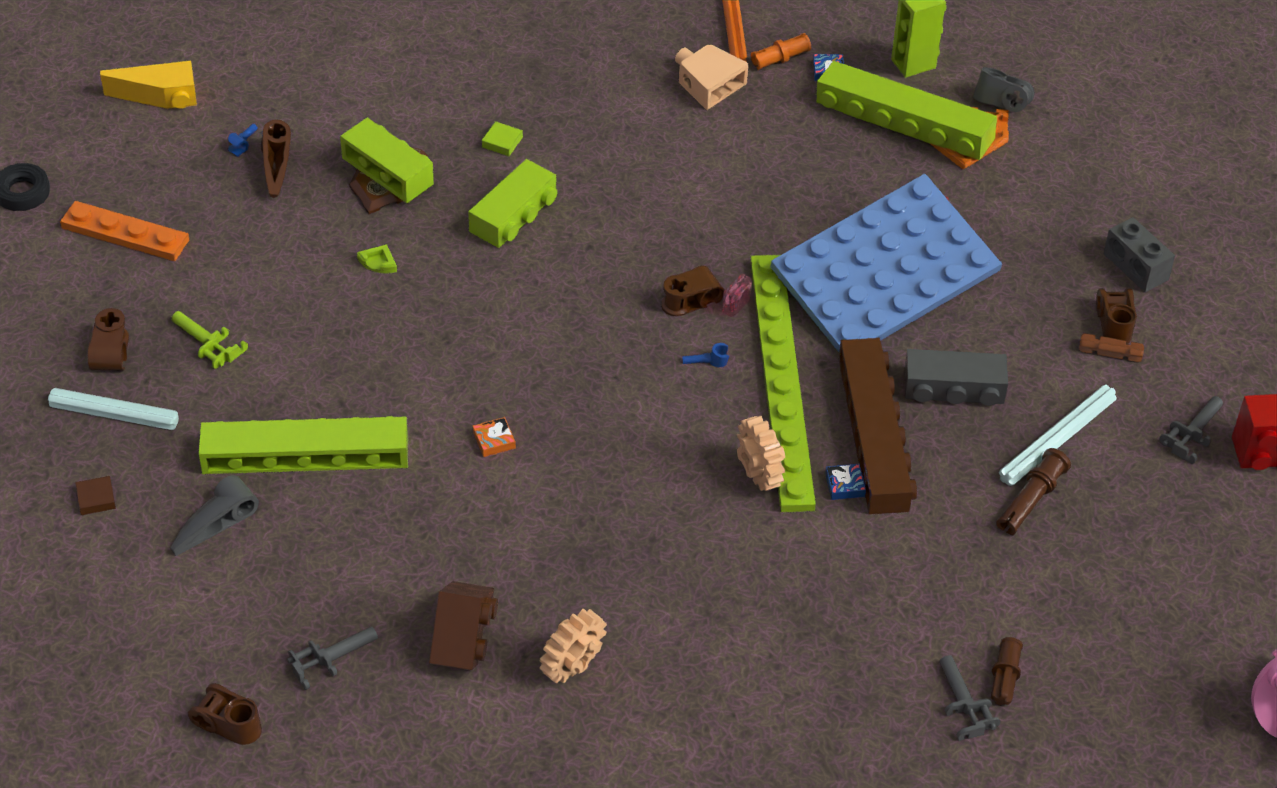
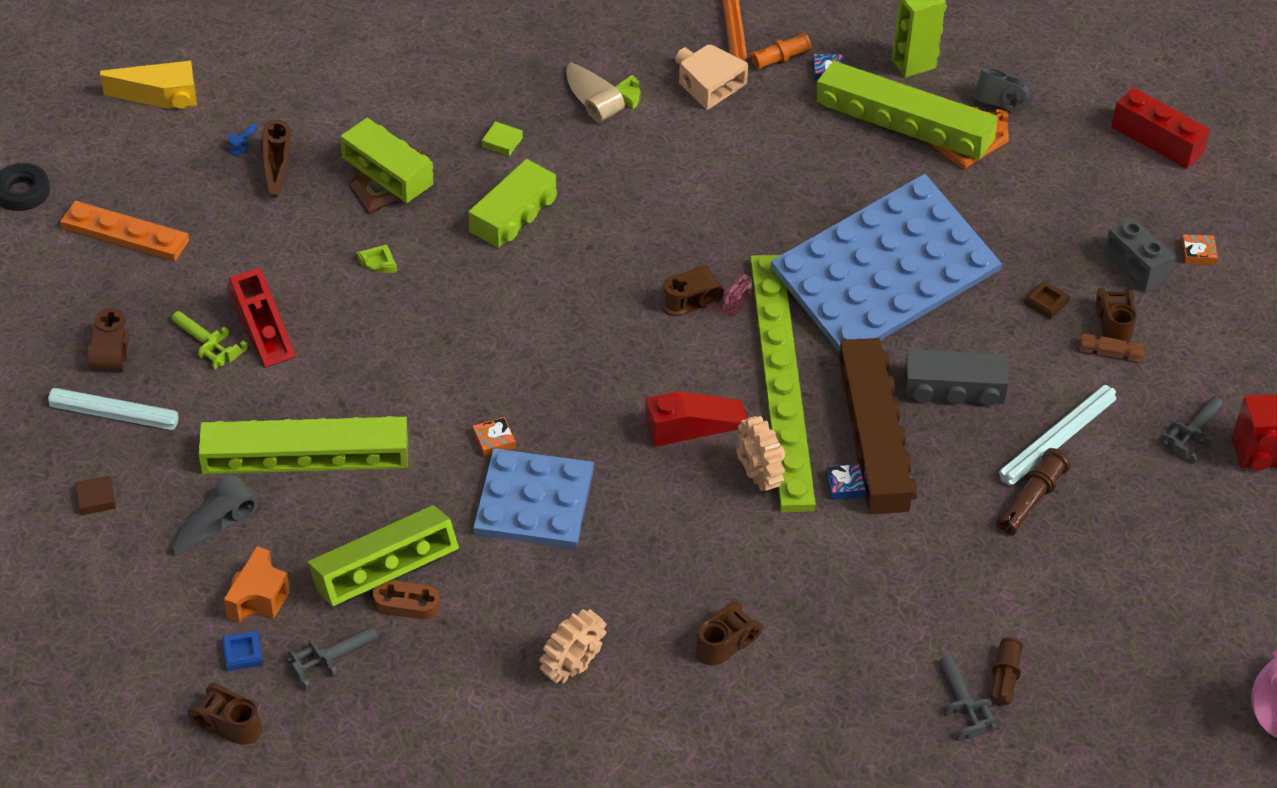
reddish brown brick [429,581,498,670] -> none
blue hand [682,343,729,367] -> none
none -> blue tile [222,631,263,671]
none -> orange brick [224,546,290,623]
none -> red slope [227,267,296,368]
none -> lime brick [307,505,459,606]
none -> dark orange beam [373,580,440,619]
none -> medium blue plate [473,448,594,549]
none -> tan piece [566,62,625,123]
none -> lime tile [615,75,641,109]
none -> red slope [645,391,748,447]
none -> reddish brown piece [695,601,763,666]
none -> reddish brown tile [1024,281,1070,319]
none -> red brick [1111,87,1210,169]
none -> orange tile [1181,234,1218,265]

